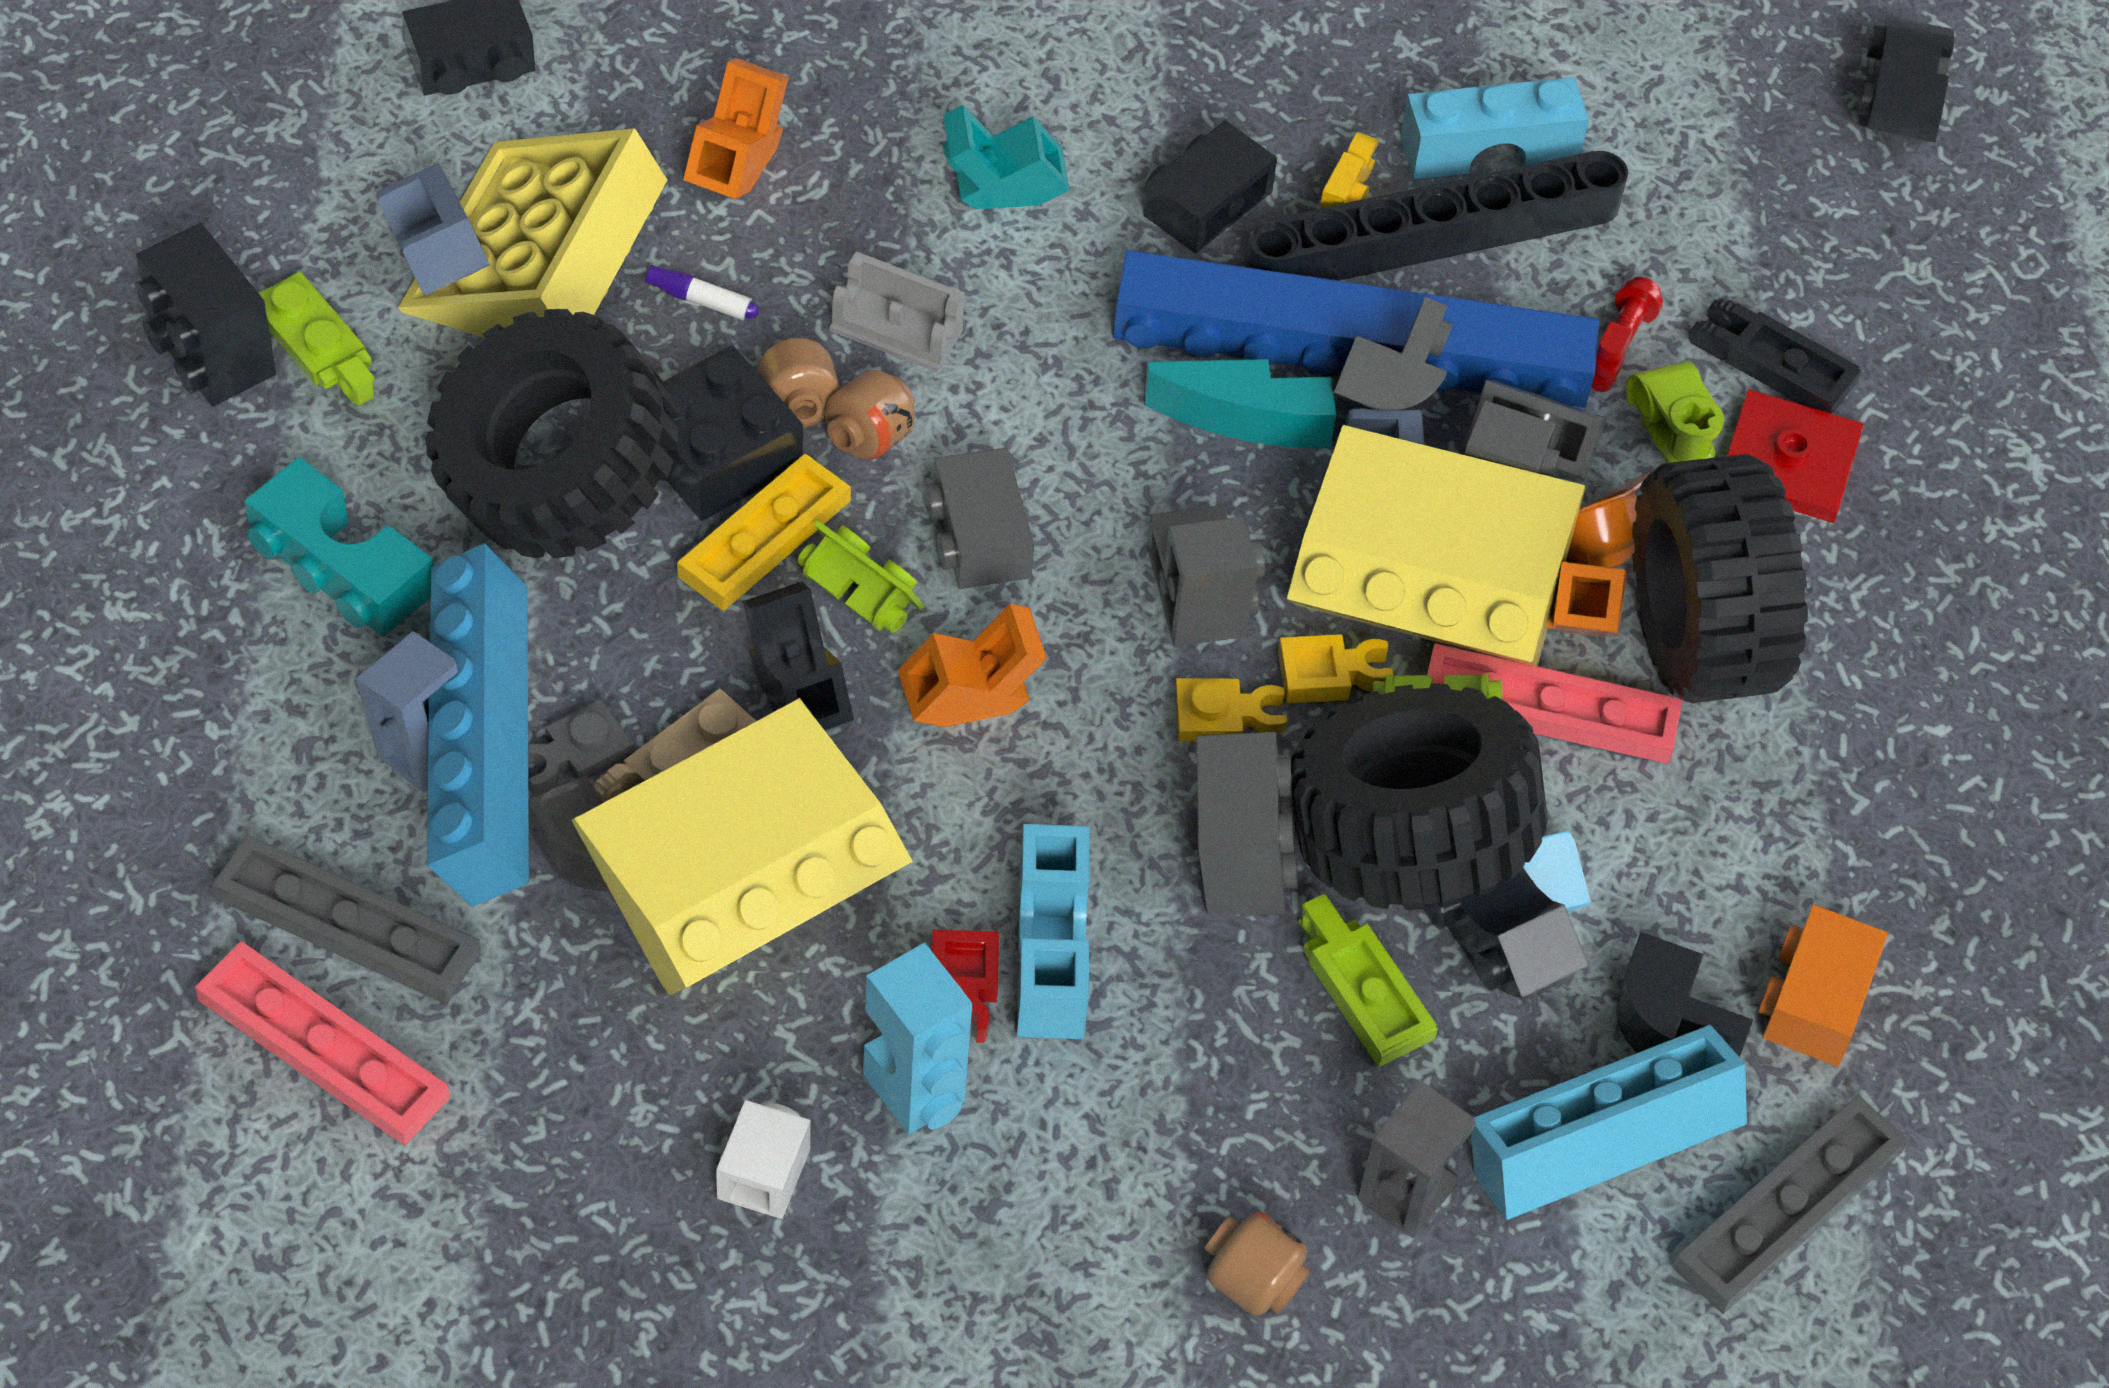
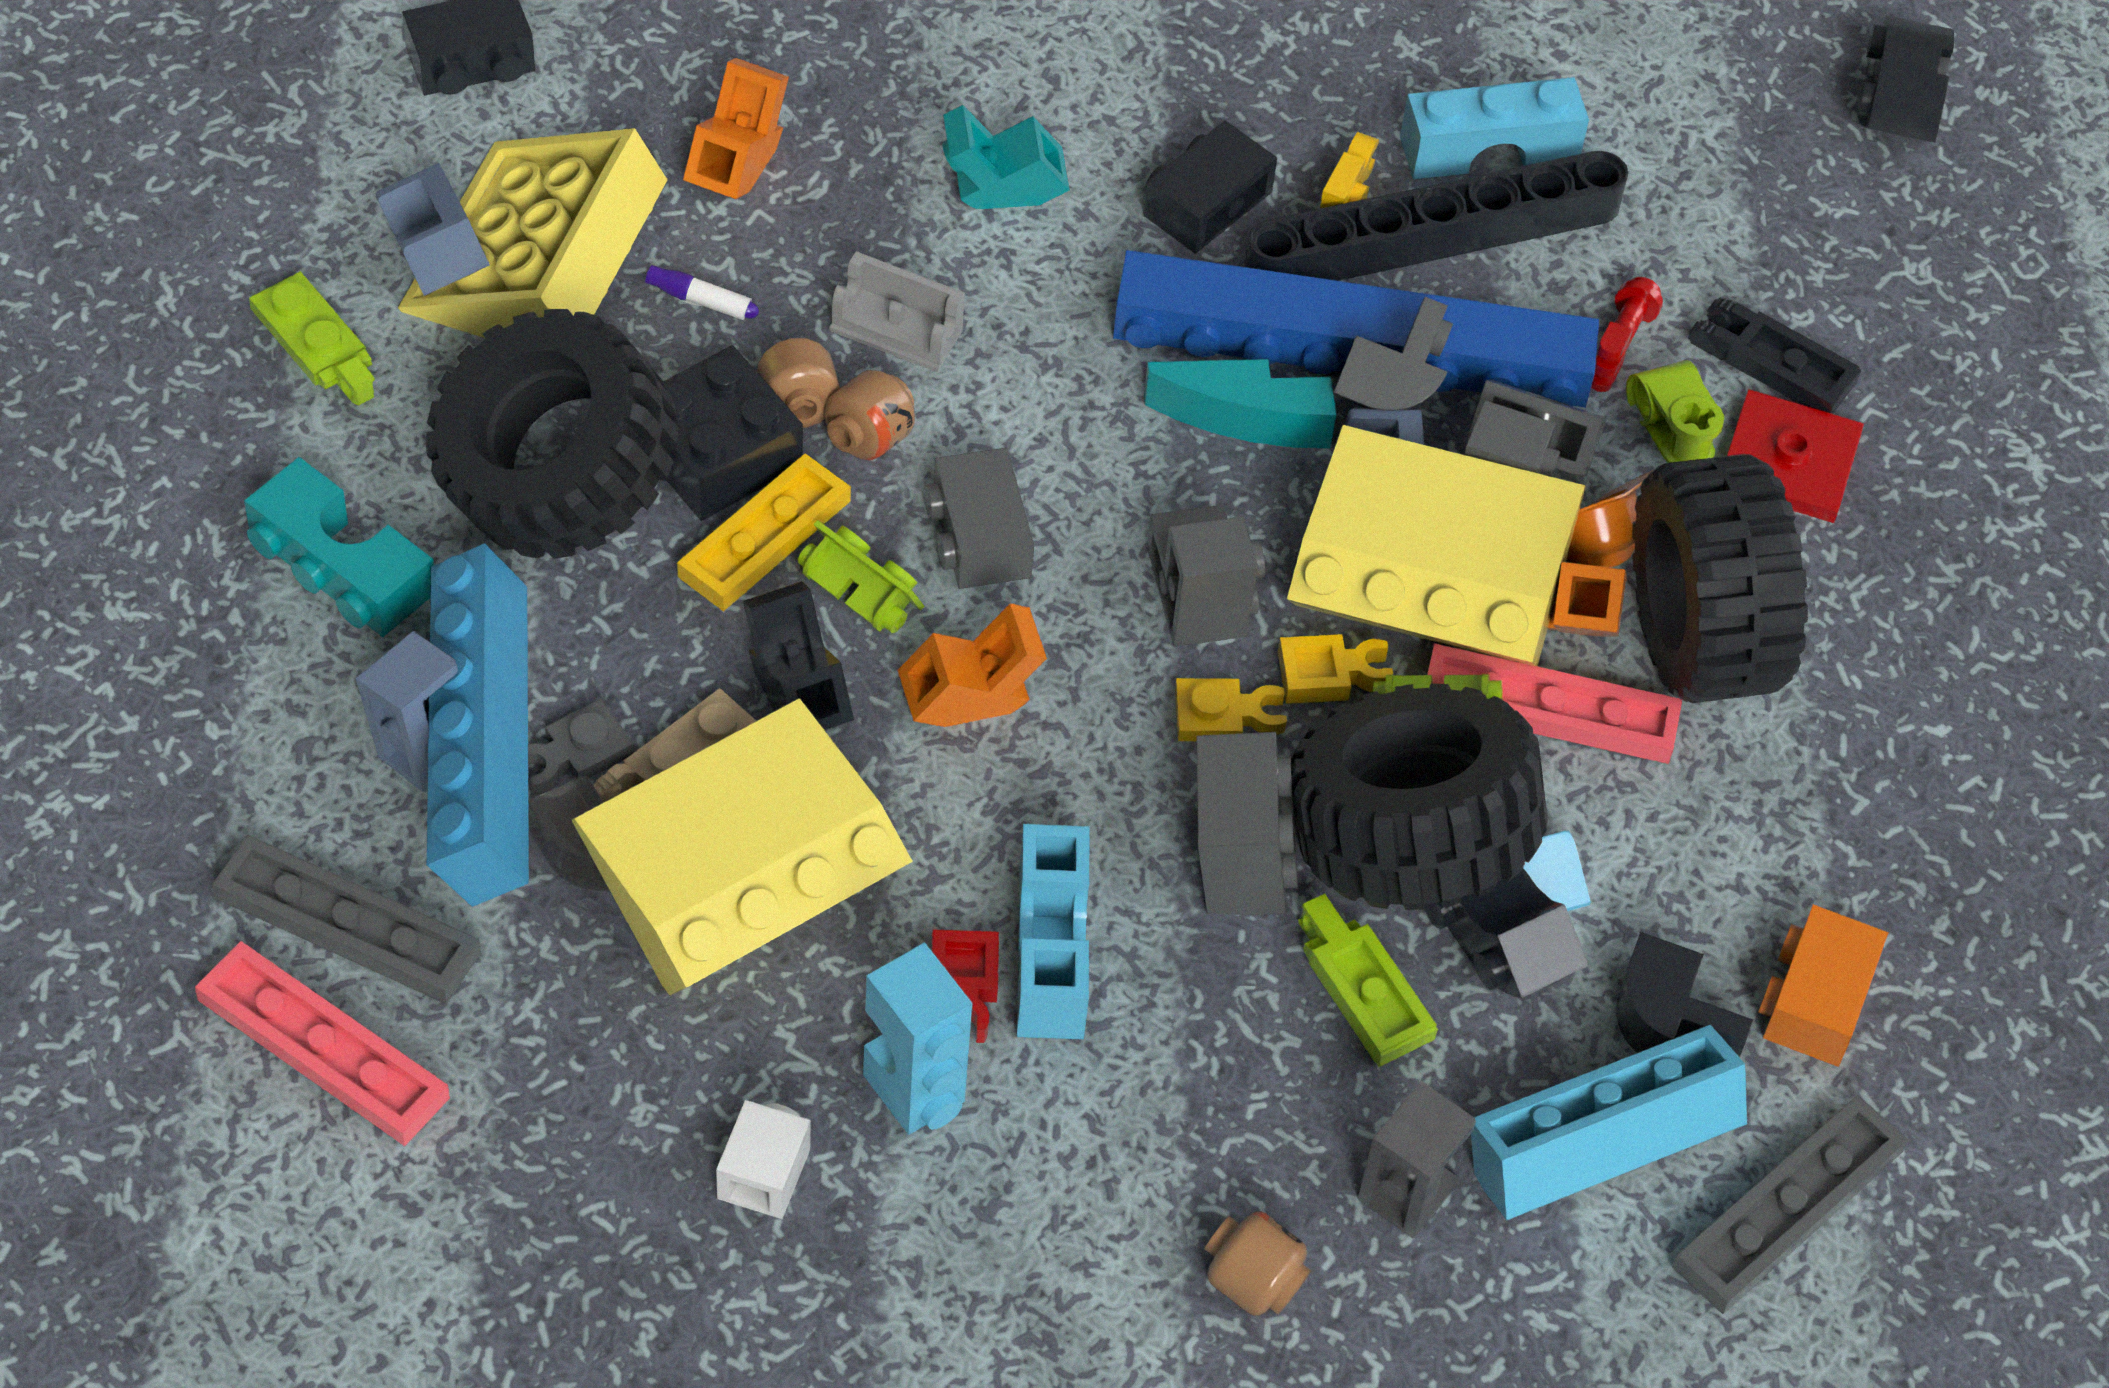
black brick [135,222,276,407] -> none

